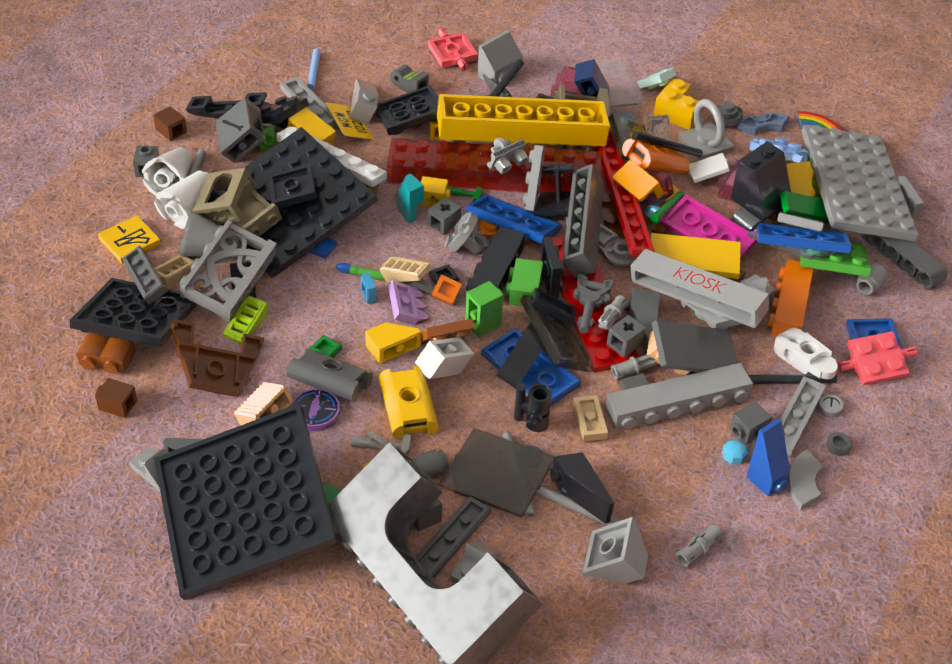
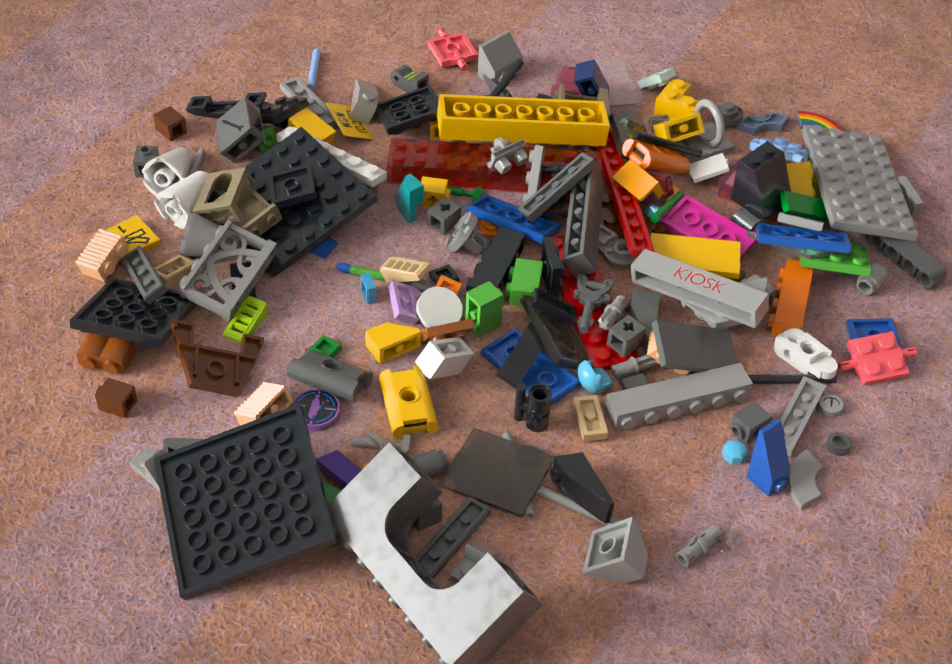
none -> light nougat brick [76,229,129,282]
none -> dark purple tile [316,450,362,488]
none -> white tile [416,286,463,328]
none -> dark grey plate [518,152,597,222]
none -> medium azure hair [578,360,614,394]
none -> yellow brick [653,112,705,142]

